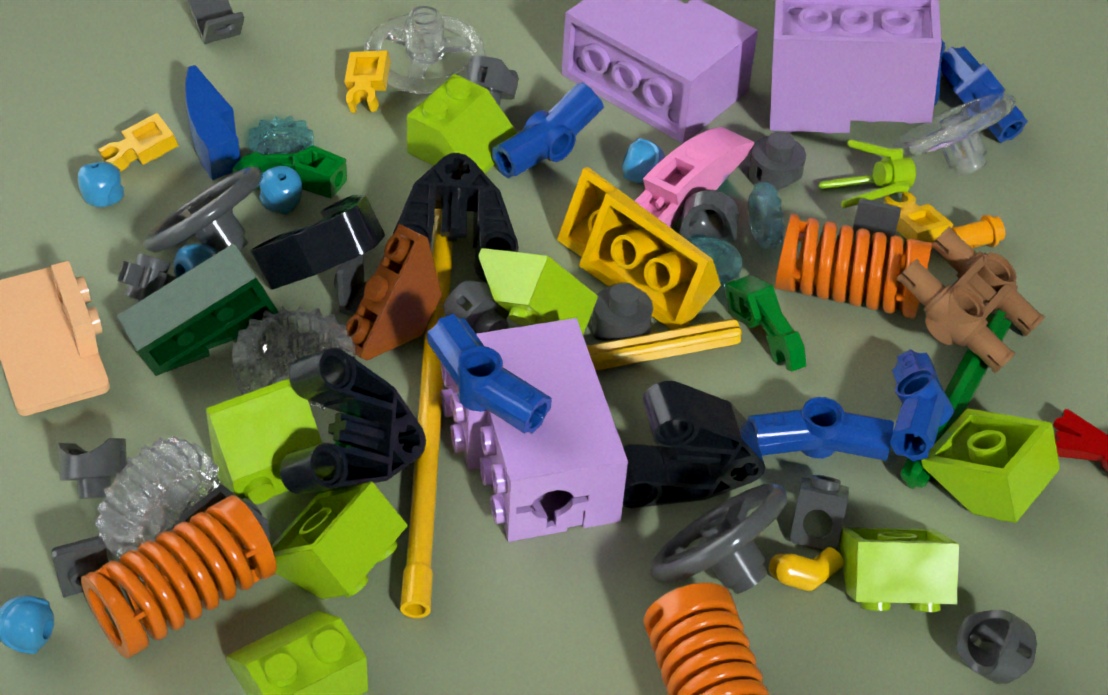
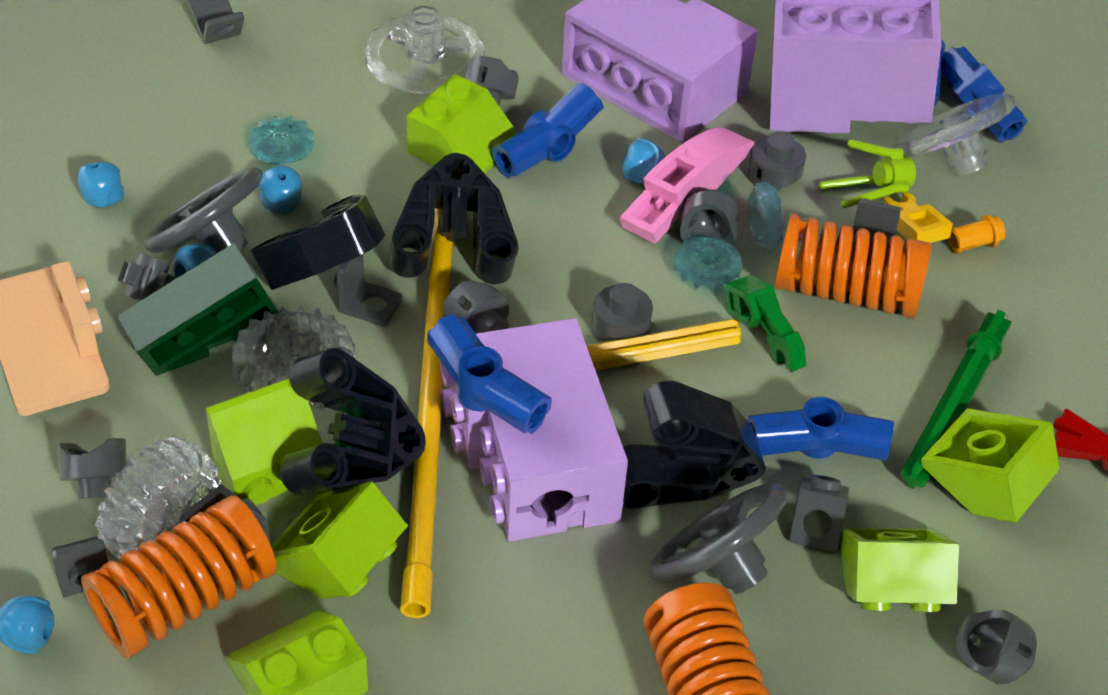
yellow plate [98,113,179,173] -> none
blue slope [185,65,241,180] -> none
green piece [233,145,347,199] -> none
dark orange slope [340,224,442,361] -> none
yellow plate [344,50,391,113] -> none
lime slope [478,248,598,335] -> none
yellow slope [557,167,721,330] -> none
yellow arm [769,547,844,591] -> none
blue piece [890,349,954,461] -> none
medium nougat piece [896,226,1045,373] -> none

